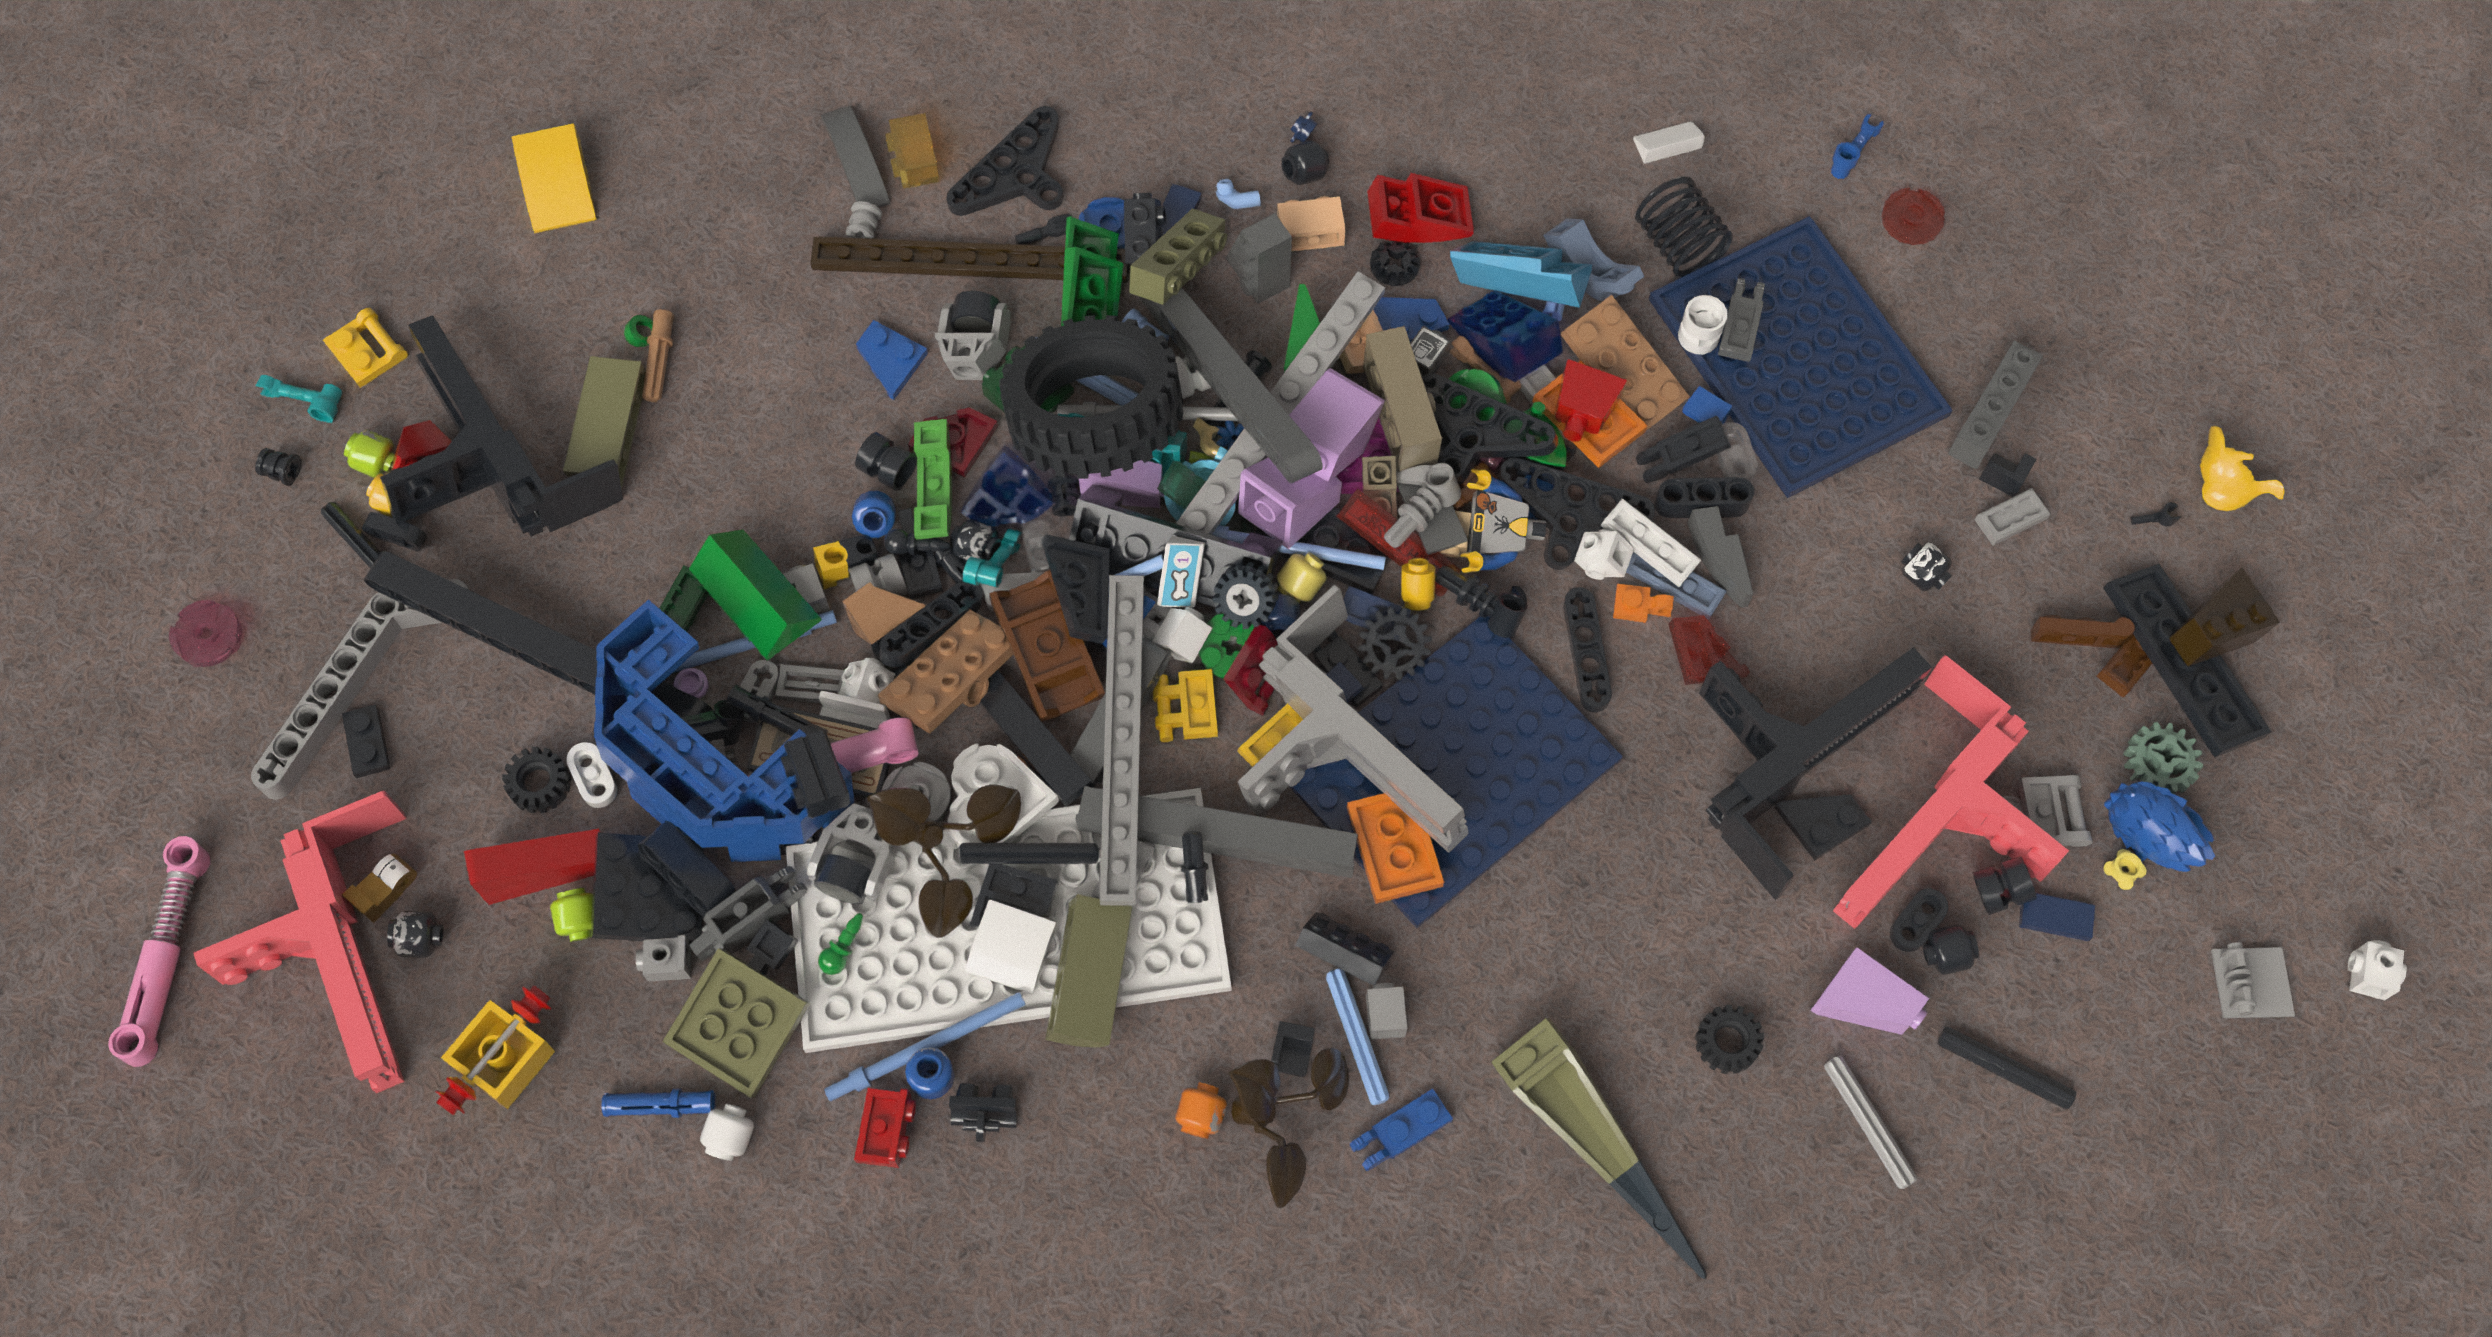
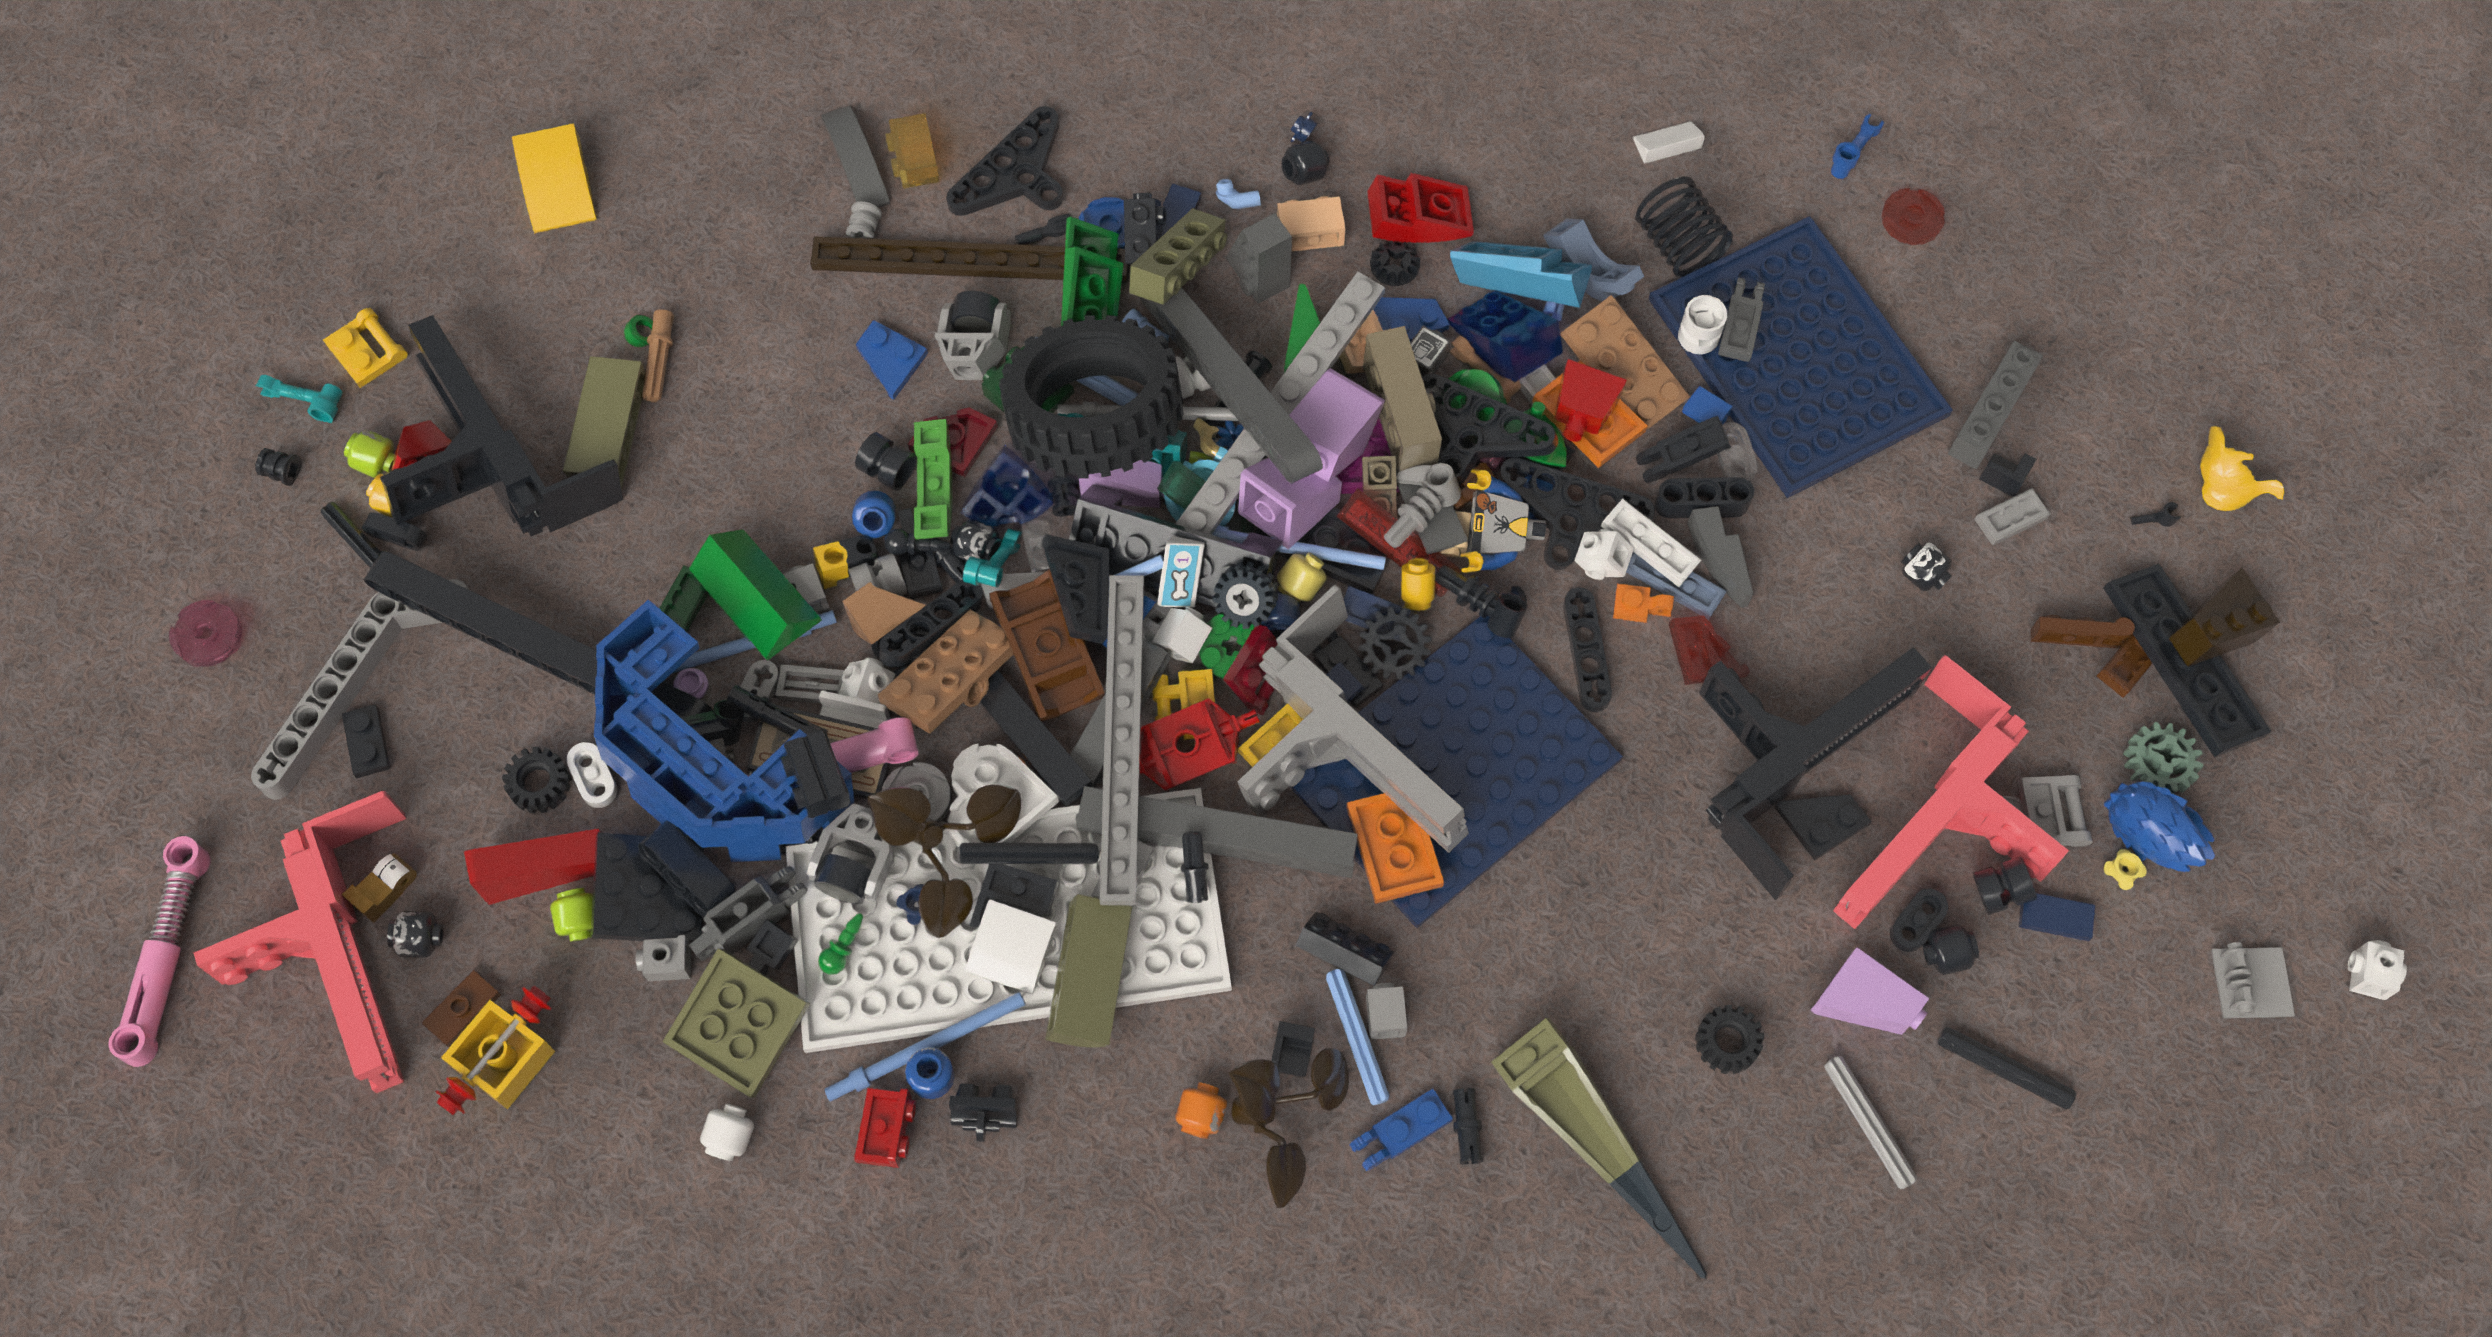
blue pin [602,1088,716,1118] -> none
none -> reddish brown plate [422,970,501,1048]
none -> dark blue plate [896,884,924,925]
none -> red plate [1139,698,1260,792]
none -> black pin [1452,1088,1483,1165]

